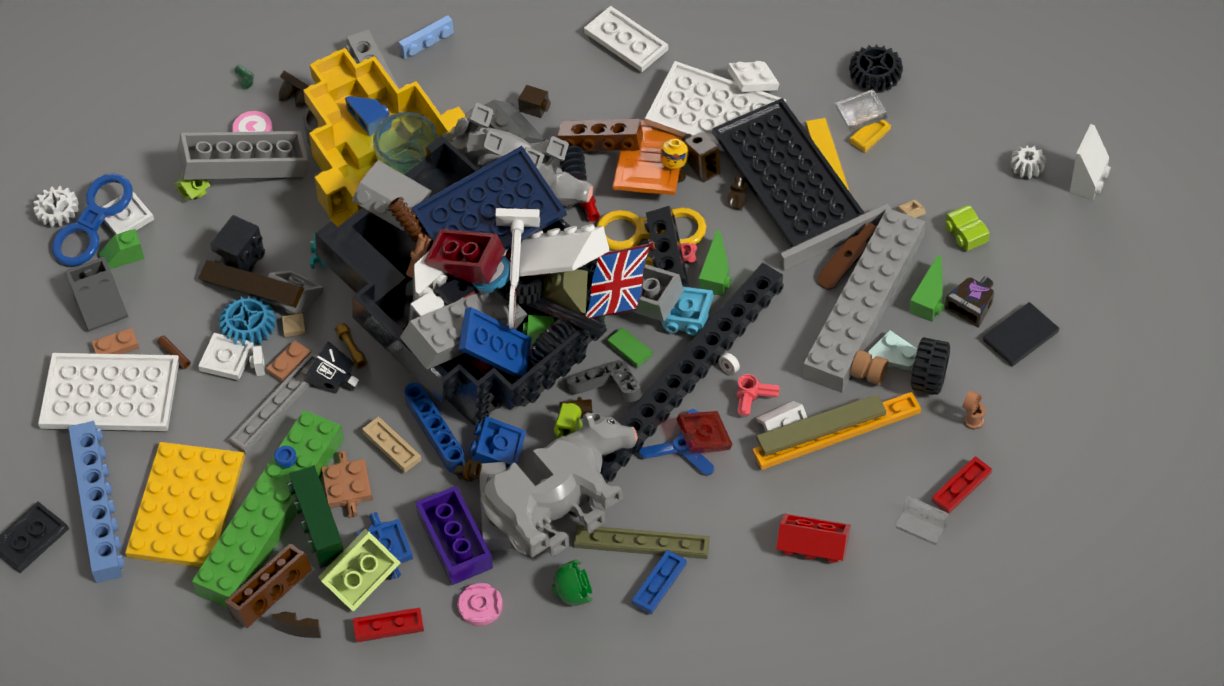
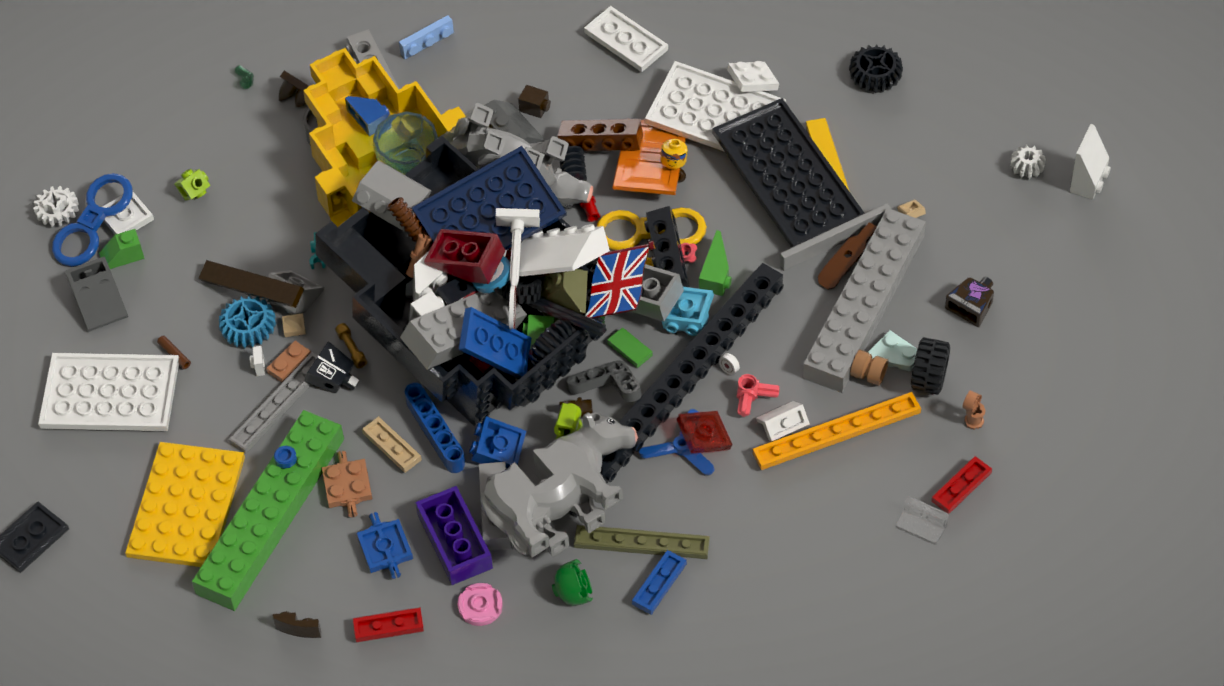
medium blue brick [68,421,125,583] -> none
nougat plate [92,328,139,354] -> none
light grey brick [177,131,308,180] -> none
white plate [198,333,254,380] -> none
black piece [210,215,265,272] -> none
reddish brown brick [225,543,312,628] -> none
tile [233,111,273,132] -> none
dark green wedge [287,465,344,568] -> none
yellowish green slope [318,528,401,612] -> none
dark brown piece [453,459,482,482] -> none
dark brown torso [682,132,720,183] -> none
dark brown piece [727,177,746,211] -> none
olive tile [757,394,886,456] -> none
red slope [776,513,851,563] -> none
clear plate [836,89,888,132] -> none
yellow tile [849,115,891,153] -> none
bright green slope [909,255,944,322] -> none
lime brick [945,205,990,251] -> none
black tile [983,302,1059,366] -> none

